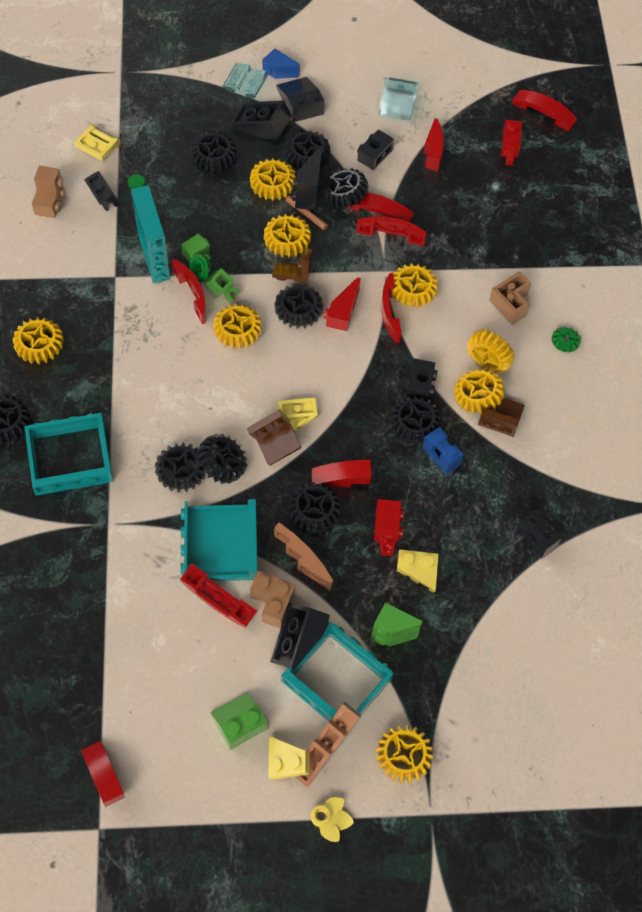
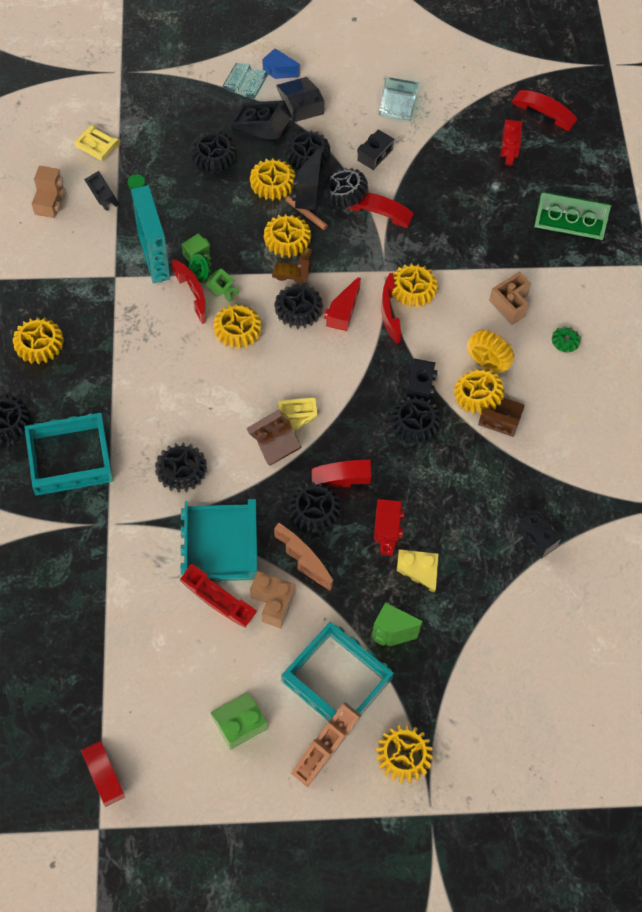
black gear [197,433,248,485] -> none
light yellow wing [269,737,310,780] -> none
black slope [270,603,330,670] -> none
light yellow plate [310,797,354,842] -> none
red slope [356,216,426,246] -> none
blue brick [422,427,464,475] -> none
red slope [424,118,443,171] -> none
none -> green slope [534,191,611,240]

